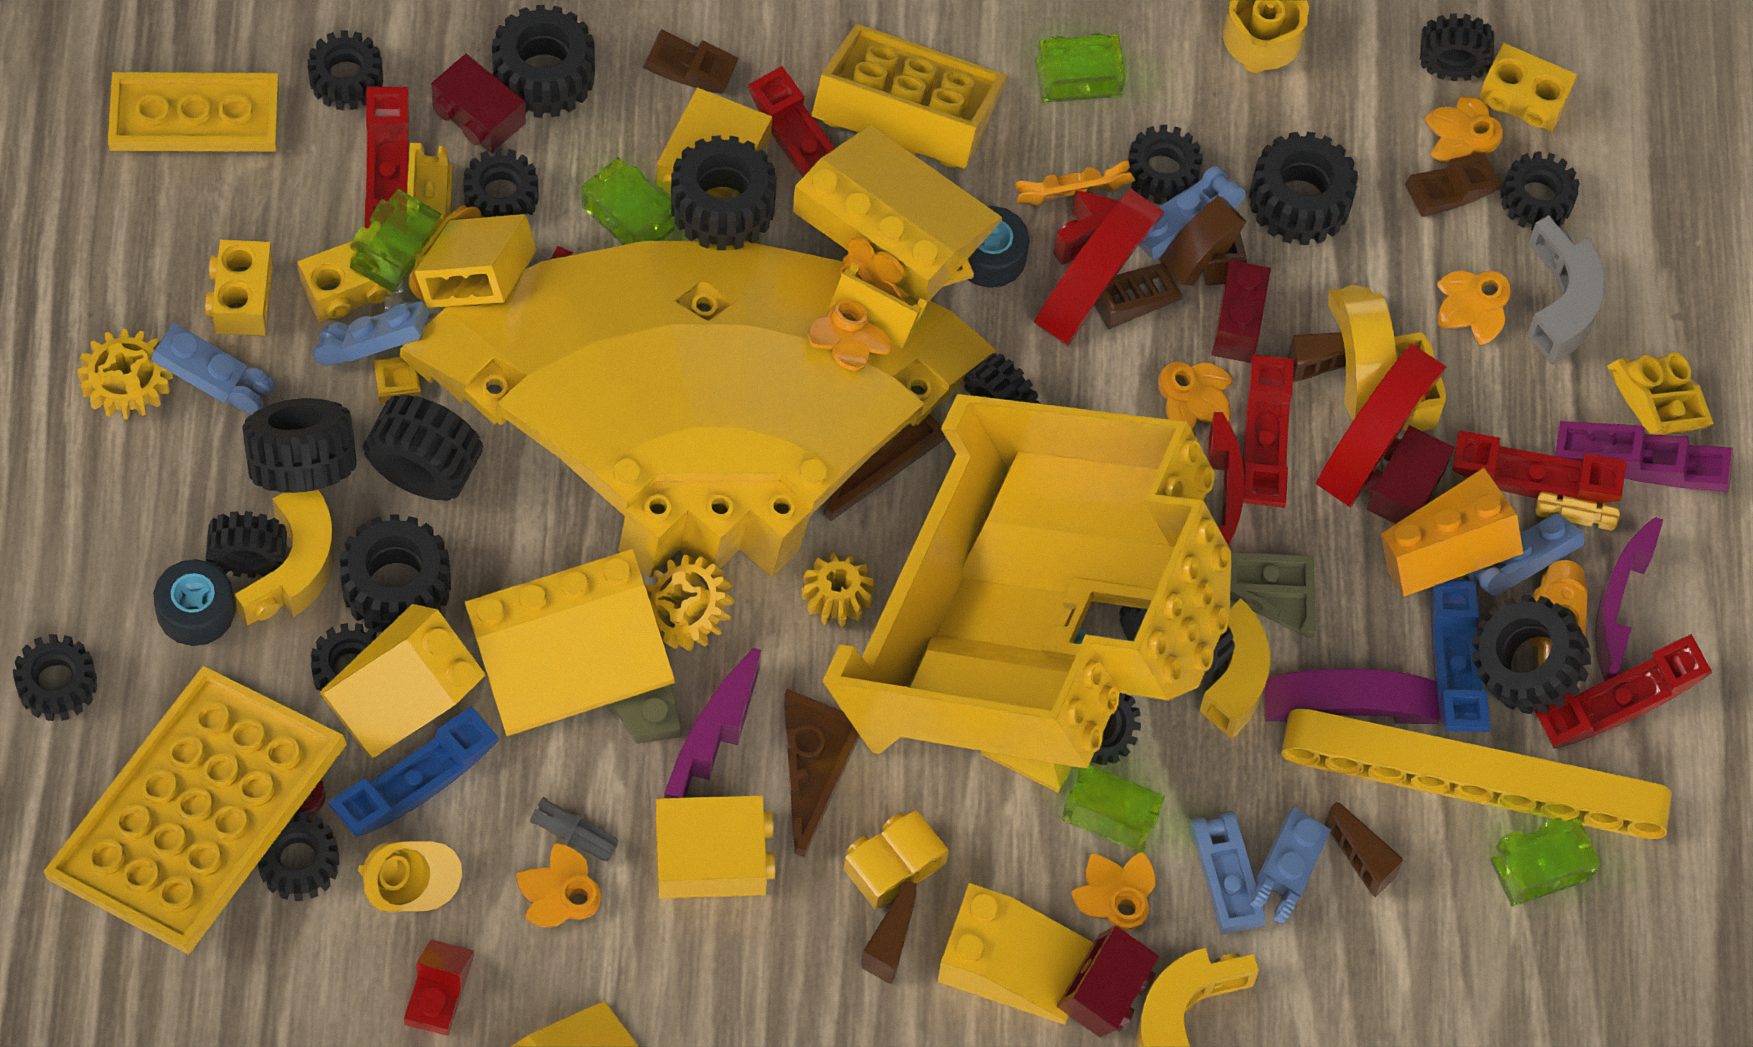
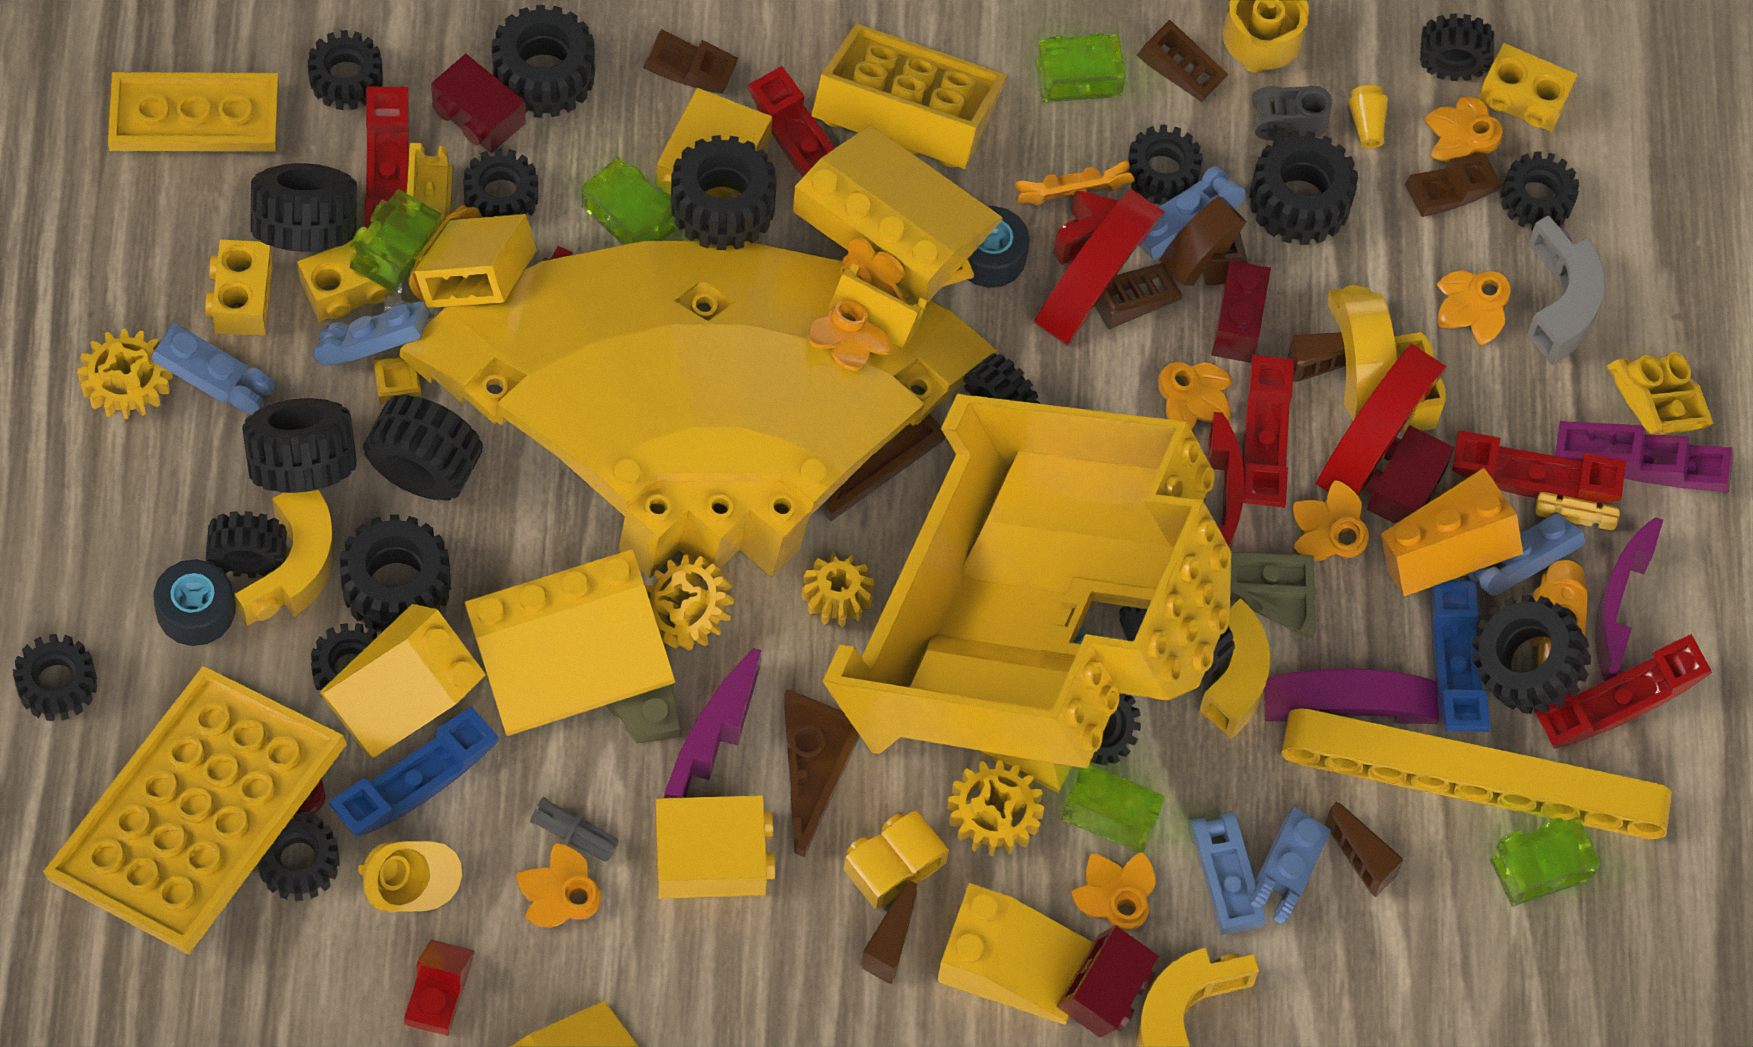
none -> black tyre [250,163,357,252]
none -> yellow gear [947,760,1045,856]
none -> reddish brown slope [1137,19,1229,102]
none -> dark grey piece [1252,85,1332,140]
none -> light orange plate [1293,480,1369,561]
none -> yellow cone [1348,85,1388,148]

